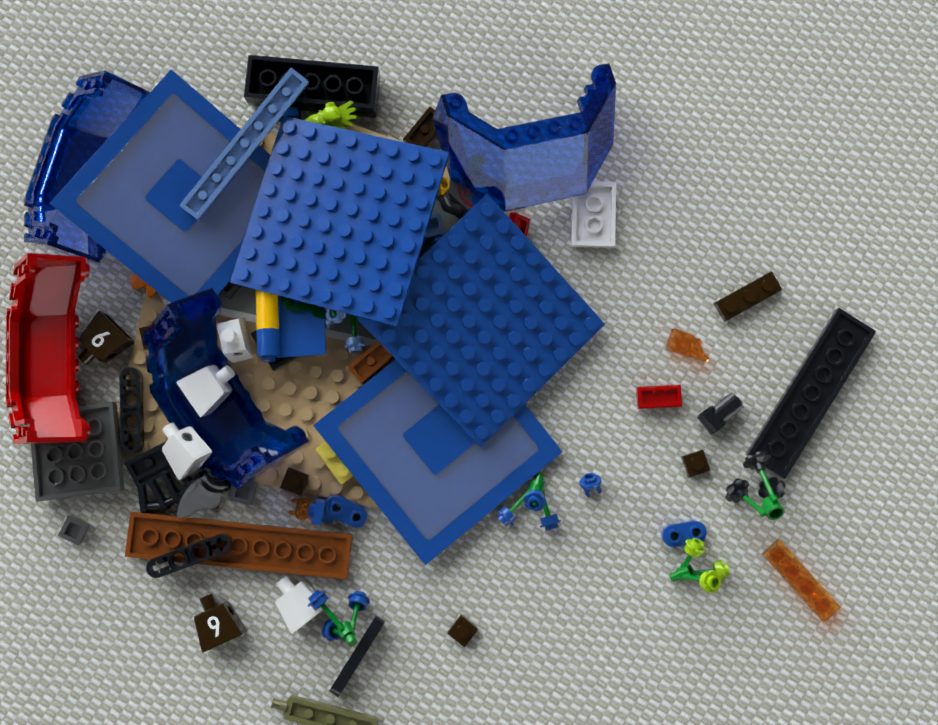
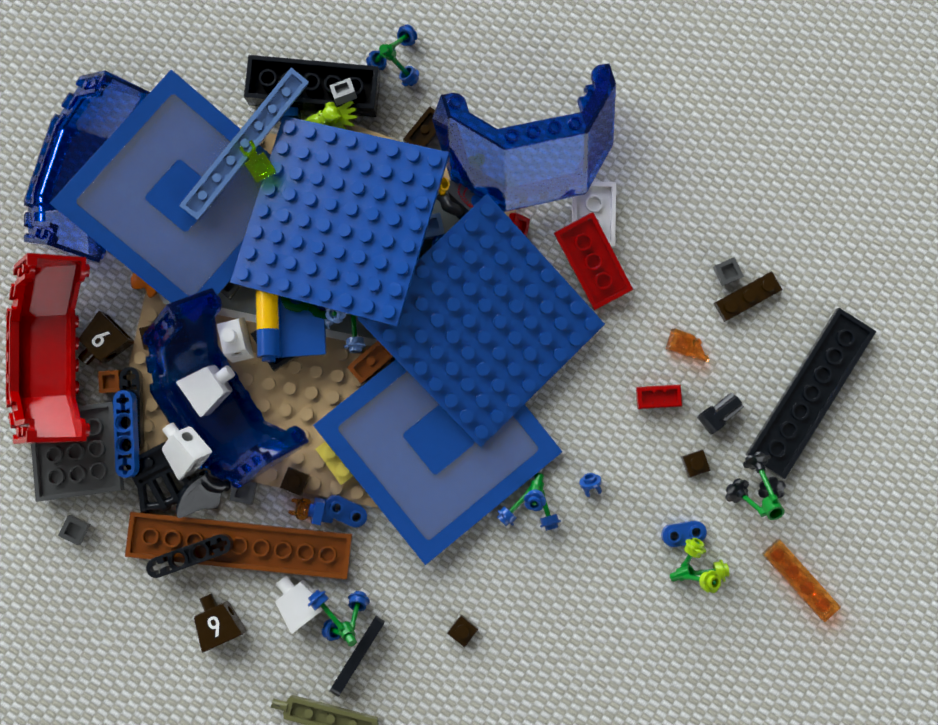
none -> dark orange plate [98,370,122,393]
none -> blue beam [113,390,140,478]
none -> clear neon green plate [239,140,276,184]
none -> dark grey plate [329,78,357,106]
none -> blue plant [366,24,419,86]
none -> red plate [554,212,633,310]
none -> dark grey plate [713,257,744,286]

